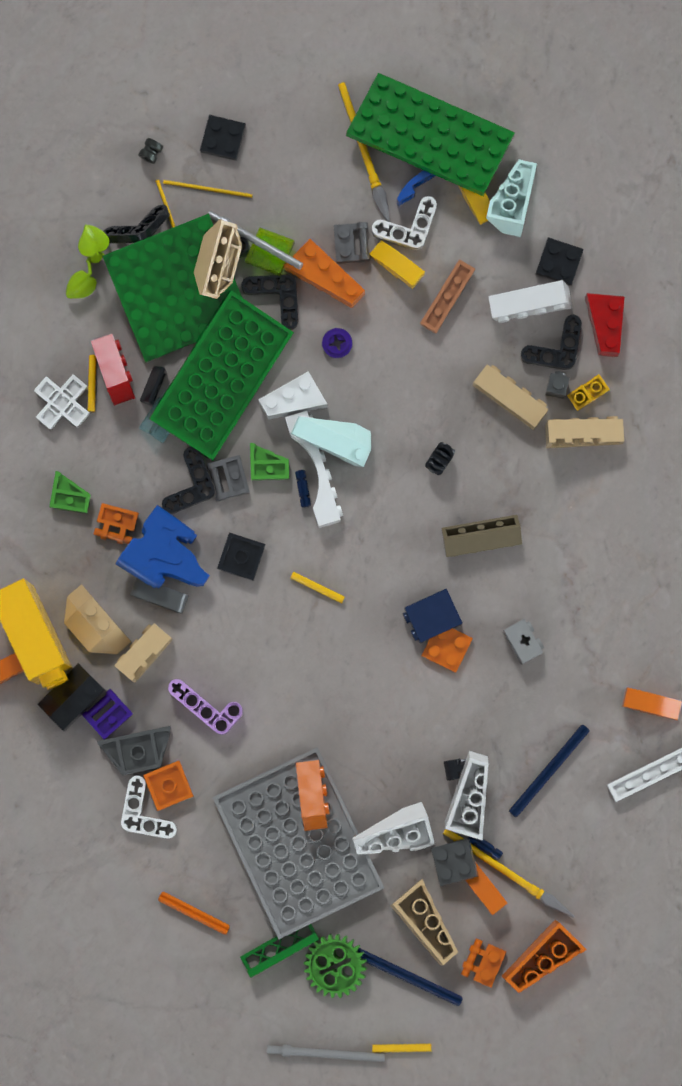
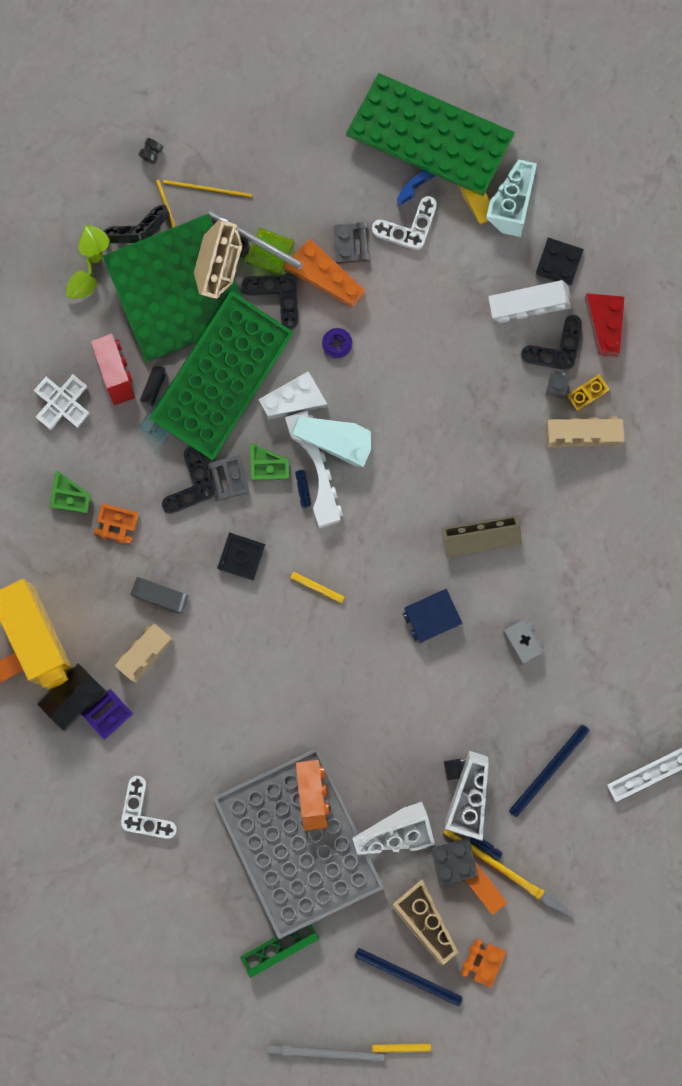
tan wedge [64,584,131,655] -> none
yellow bar [87,355,96,412] -> none
dark grey wing [97,726,171,776] -> none
blue rock [115,505,210,589] -> none
orange plate [143,760,194,811] -> none
orange axle [158,892,230,935] -> none
lavender beam [168,679,243,735] -> none
black plate [200,115,246,161] -> none
bright green gear [304,934,367,998] -> none
yellow piece [338,82,390,222] -> none
yellow slope [369,240,425,289] -> none
nougat plate [420,259,475,334] -> none
orange plate [421,628,473,673] -> none
black gear [425,442,455,475] -> none
tan brick [473,364,549,430] -> none
orange wedge [502,920,587,993] -> none
orange slope [622,687,682,720] -> none

